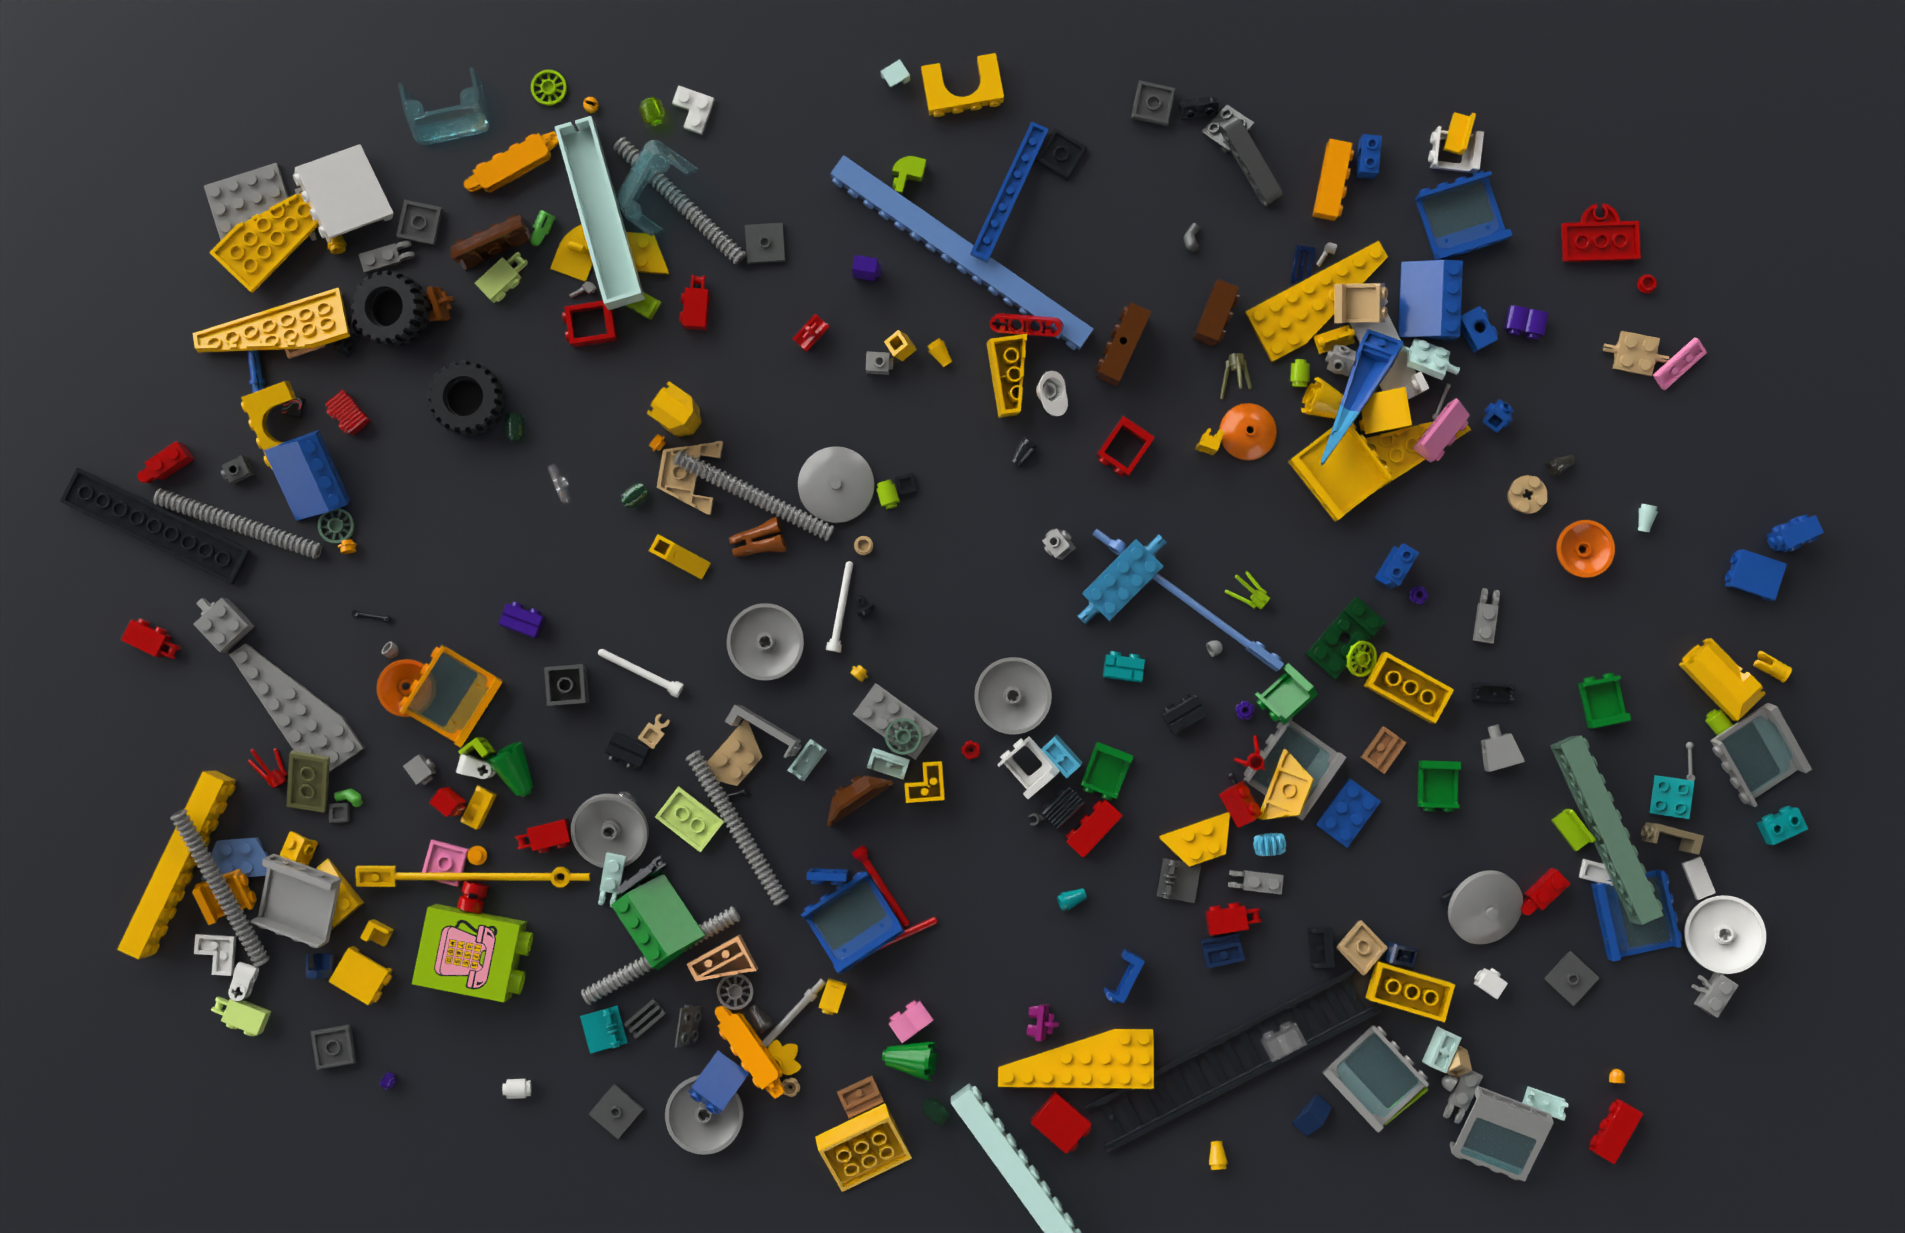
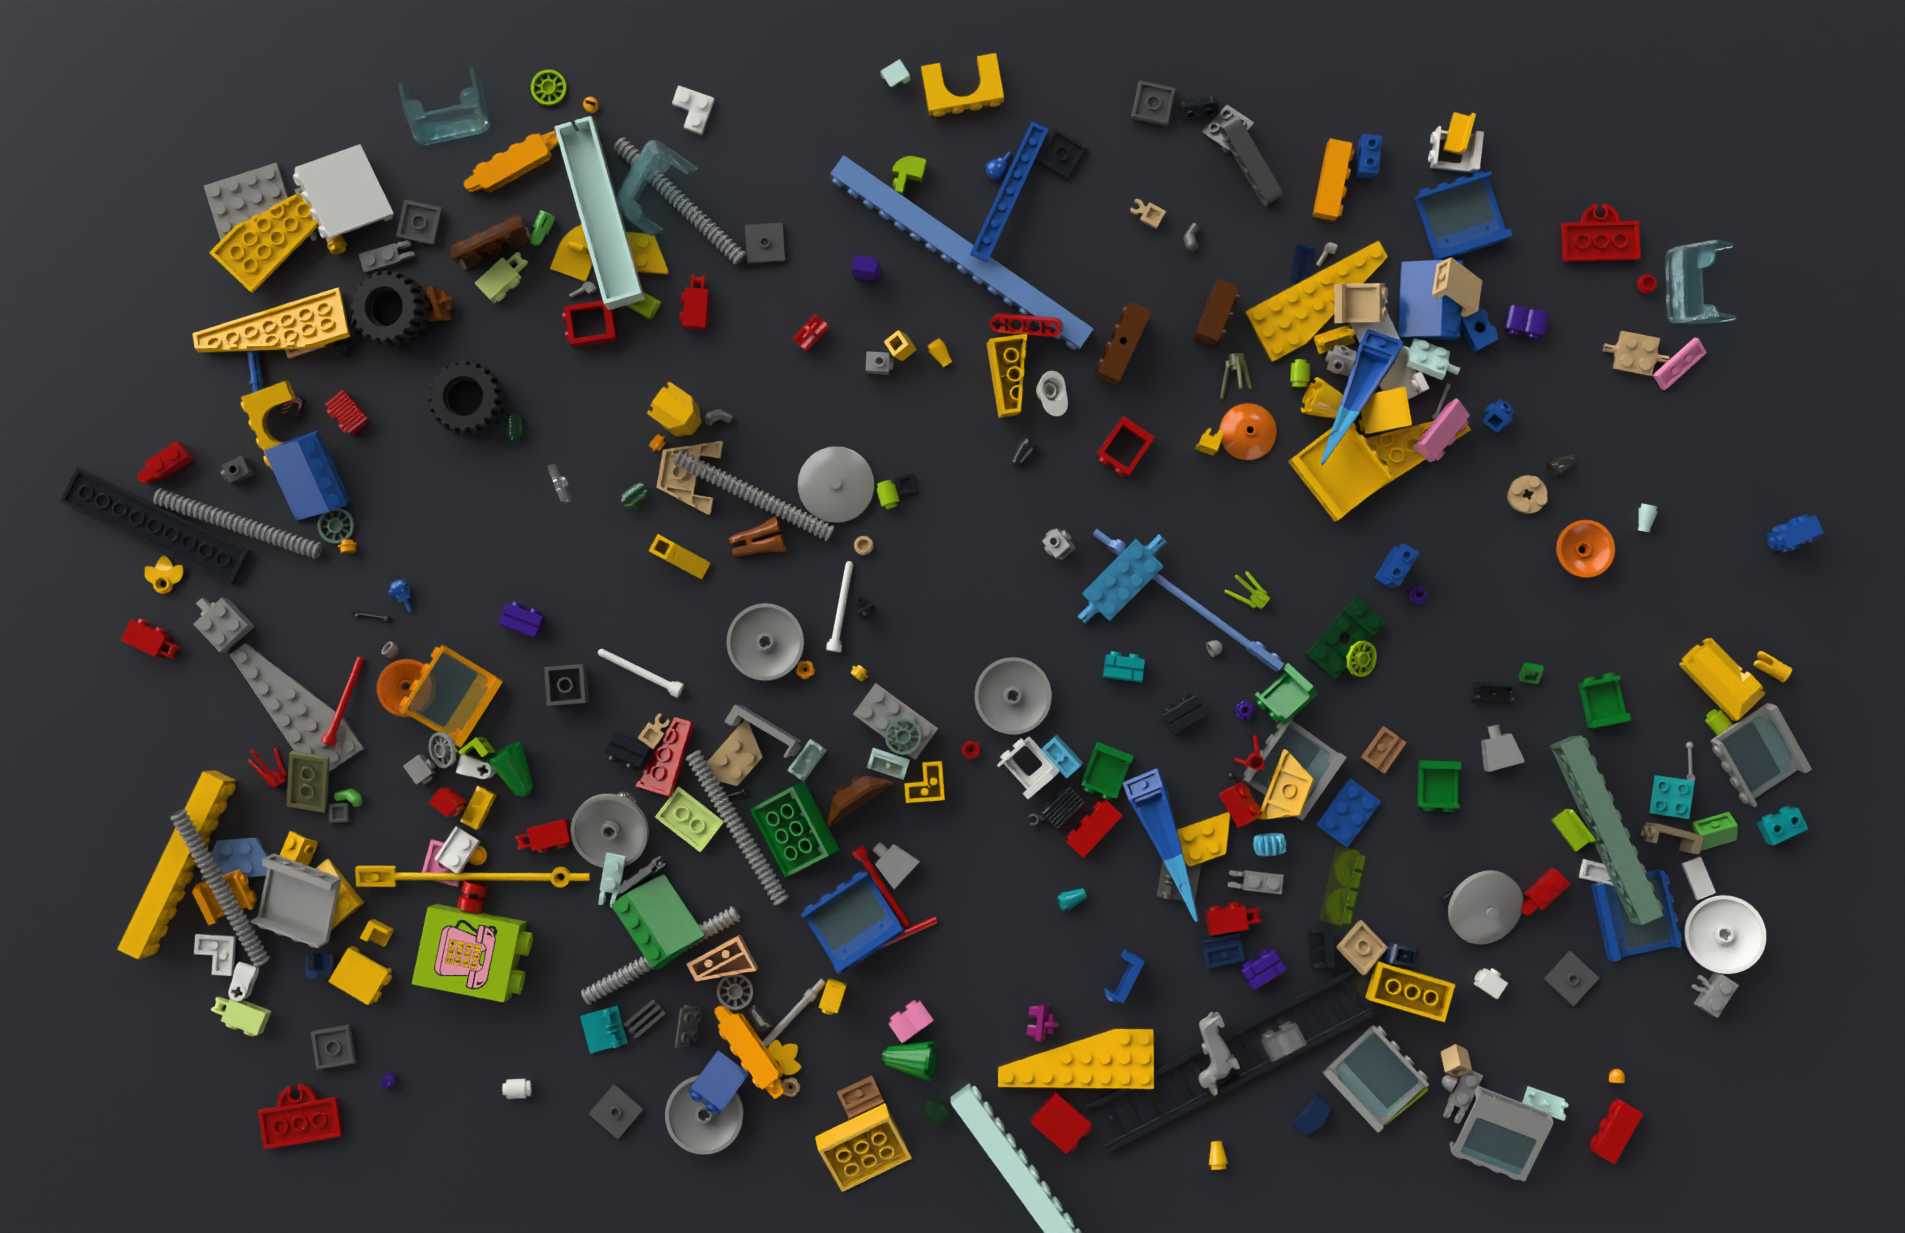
clear neon green head [638,96,666,126] -> none
blue plate [807,868,849,885] -> none
yellow brick [1364,652,1454,723] -> none
light aqua hinge [1422,1026,1461,1073] -> none
light grey hinge [1473,588,1500,644] -> none
blue panel [1725,549,1787,601] -> none
none -> yellow plate [145,555,184,594]
none -> red plate [258,1083,343,1149]
none -> red piece [320,657,364,747]
none -> blue piece [388,579,413,612]
none -> light grey wheel [429,732,458,768]
none -> white plate [435,826,480,874]
none -> wing [635,717,694,797]
none -> dark grey arm [704,409,734,426]
none -> green slope [750,781,839,878]
none -> light orange plate [796,661,815,679]
none -> light grey torso [873,842,920,889]
none -> blue piece [985,152,1012,181]
none -> blue plate [1123,768,1199,922]
none -> tan plate [1130,199,1166,229]
none -> light grey animal [1199,1012,1240,1096]
none -> dark purple brick [1240,948,1287,991]
none -> clear neon green windscreen [1319,845,1366,926]
none -> tan panel [1432,257,1482,318]
none -> green plate [1519,663,1544,684]
none -> clear light blue windscreen [1665,239,1736,324]
none -> bright green panel [1692,812,1738,851]

